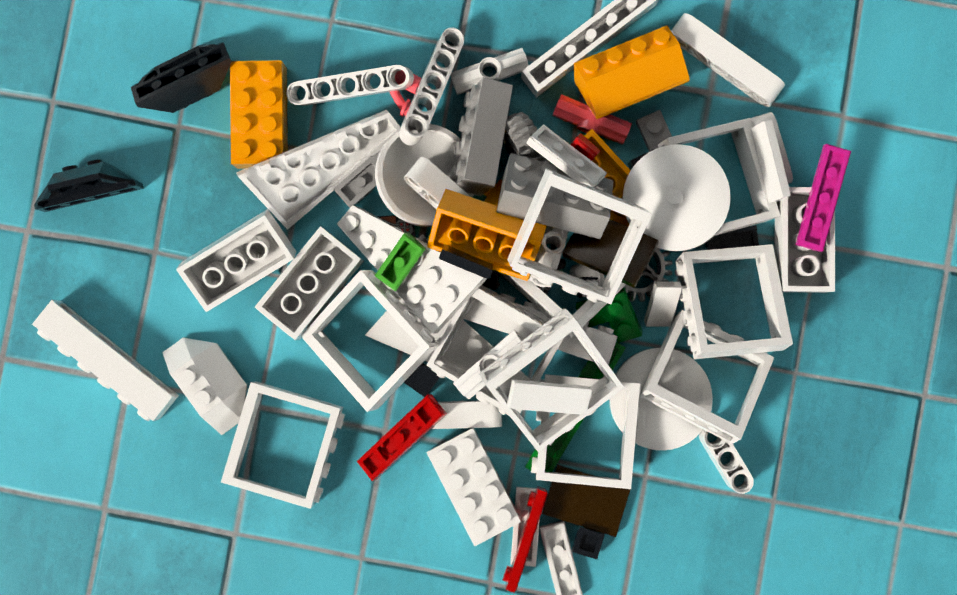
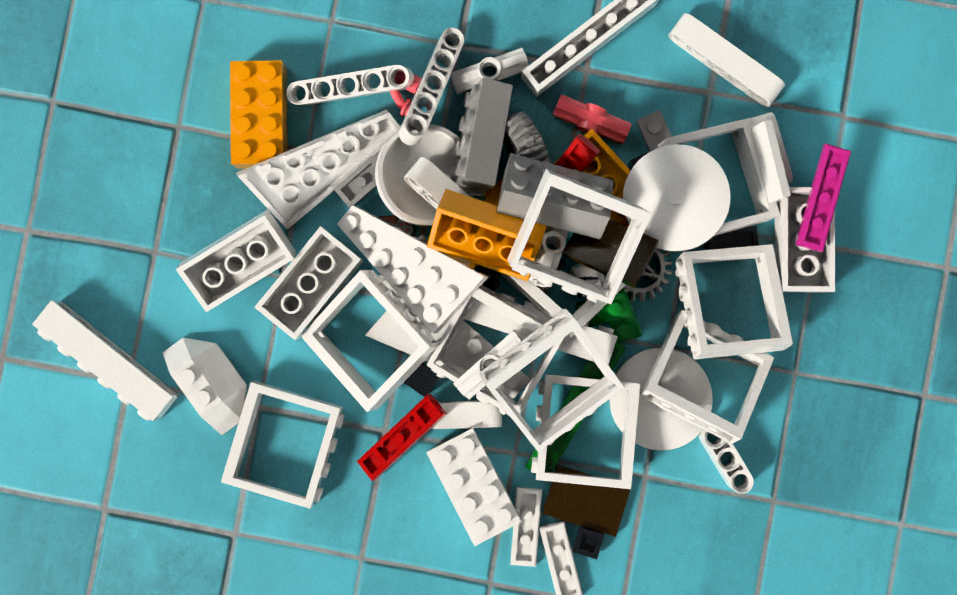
black wedge [34,159,144,212] -> none
black wedge [131,42,232,113] -> none
bright green slope [375,233,426,291] -> none
black tile [439,244,494,279] -> none
red plate [502,486,548,593] -> none
white tile [507,379,592,415] -> none
white tile [526,125,607,188] -> none
light orange slope [574,25,690,119] -> none
white tile [644,282,682,327] -> none

